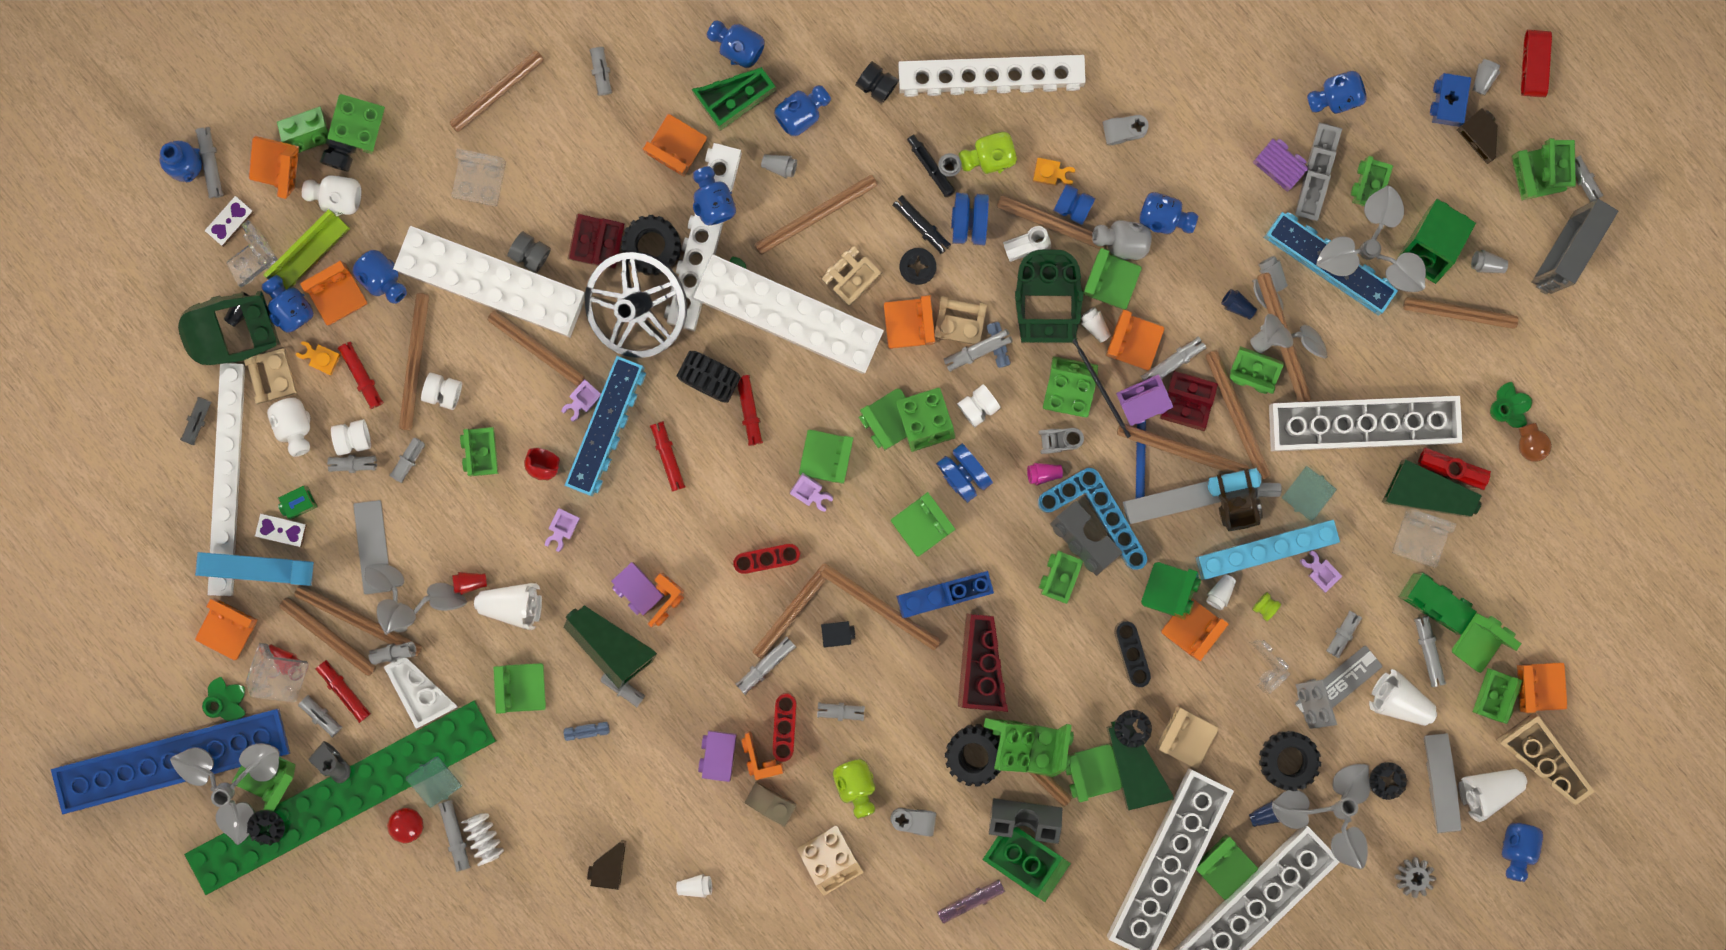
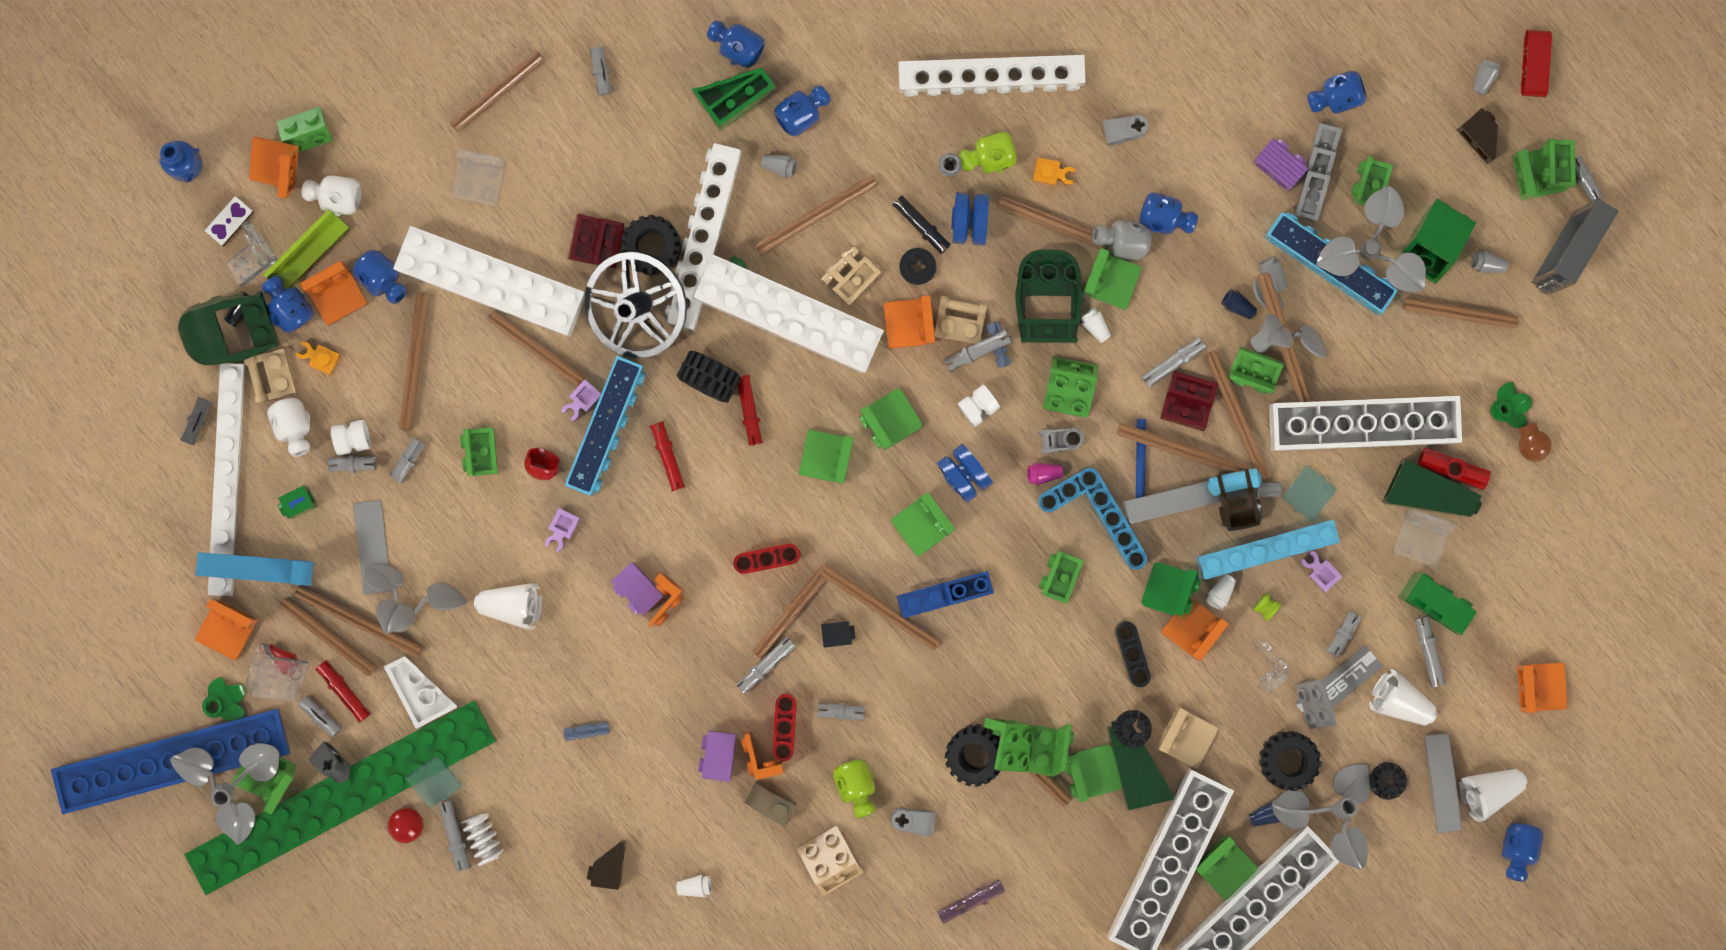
light grey pin [195,127,224,199] -> none
black gear [247,810,285,846] -> none
white tile [255,514,307,547] -> none
black wheel [320,138,357,172] -> none
bright green bracket [327,94,385,154] -> none
red pin [338,341,384,409] -> none
light grey pin [369,642,417,665] -> none
white wheel [421,372,462,410] -> none
red cone [452,572,487,595] -> none
bright green bracket [493,663,546,714] -> none
dark grey wheel [507,231,551,273] -> none
dark green slope [564,605,657,689] -> none
light grey axle [600,673,645,708] -> none
orange bracket [643,114,707,177] -> none
blue piece [693,166,736,226] -> none
lavender plate [790,473,833,512] -> none
black wheel [855,61,899,104] -> none
bright green bracket [896,388,955,452] -> none
black piece [907,134,956,198] -> none
dark red wedge [958,613,1008,712] -> none
green slope [982,827,1071,902] -> none
dark grey arch [989,798,1063,844] -> none
white piece [1003,226,1052,262] -> none
dark grey arch [1050,501,1123,576] -> none
blue wheel [1053,184,1096,225] -> none
black piece [1072,339,1131,438] -> none
orange bracket [1105,310,1164,371] -> none
medium lavender brick [1116,374,1173,426] -> none
light grey gear [1395,857,1436,898] -> none
blue brick [1430,73,1471,127] -> none
bright green bracket [1452,613,1522,673] -> none
bright green bracket [1472,668,1522,724] -> none
tan wedge [1496,713,1595,806] -> none

